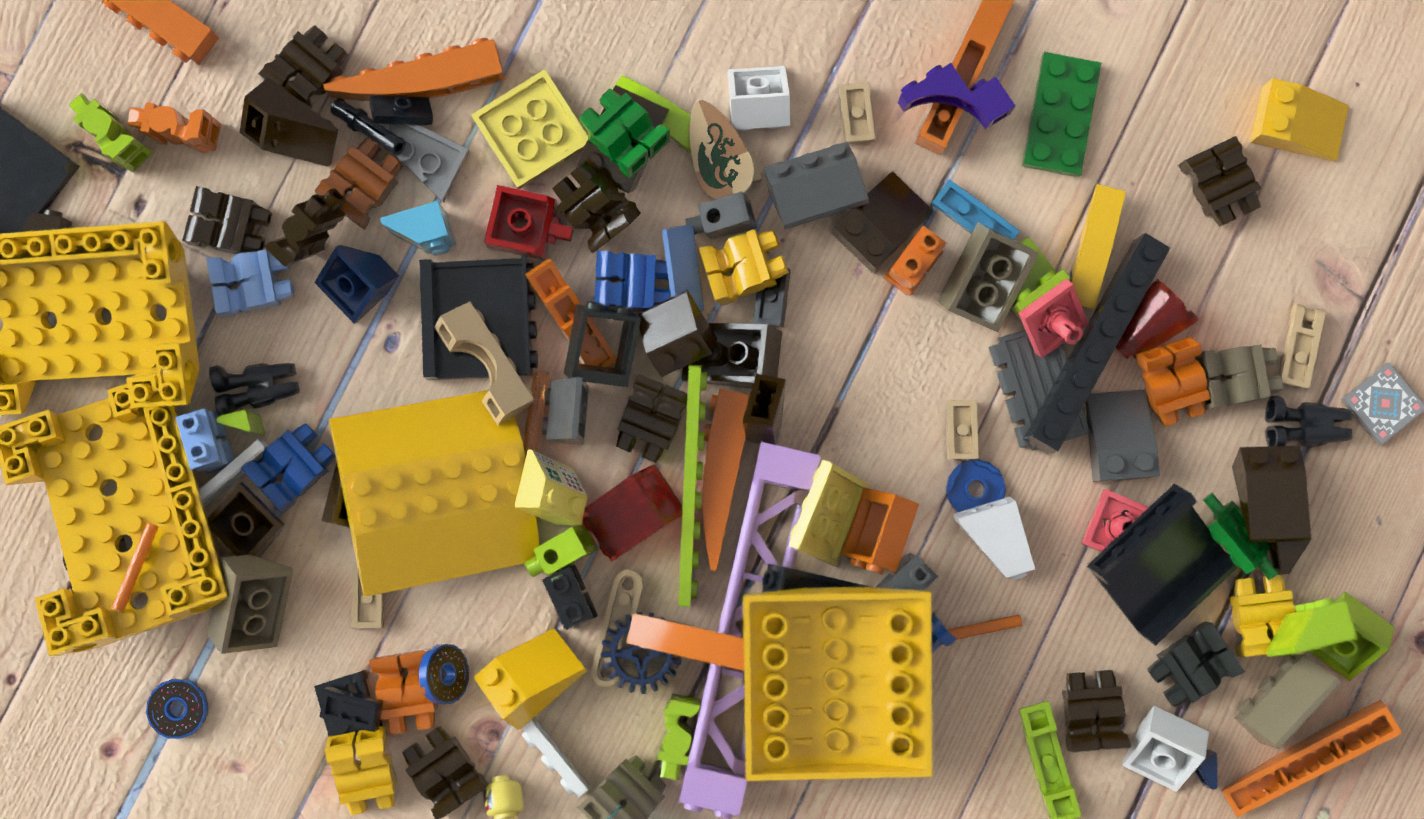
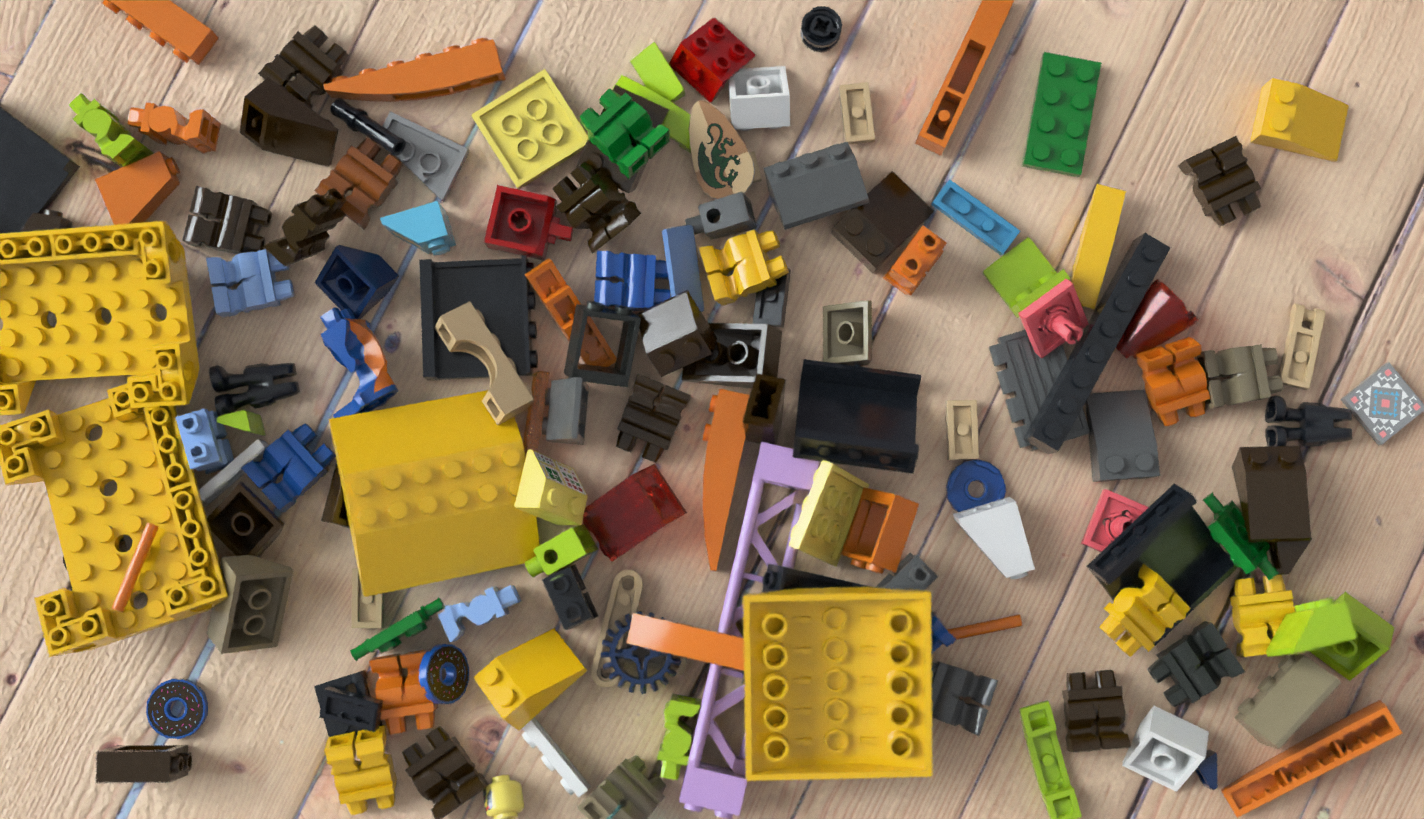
black plate [369,96,433,125] -> none
lime plate [678,365,707,607] -> none
dark purple arch [897,63,1015,129] -> none
dark tan slope [938,222,1039,332] -> none
none -> orange slope [95,151,180,225]
none -> dark brown window [96,745,192,783]
none -> blue hips [320,307,398,418]
none -> green plate [350,597,445,661]
none -> light blue hips [438,585,521,643]
none -> lime slope [630,42,685,103]
none -> red bracket [669,18,755,103]
none -> black panel [792,359,921,474]
none -> black wheel [800,6,842,52]
none -> dark tan slope [823,300,872,365]
none -> dark grey hips [931,661,998,736]
none -> yellow hips [1099,563,1191,657]

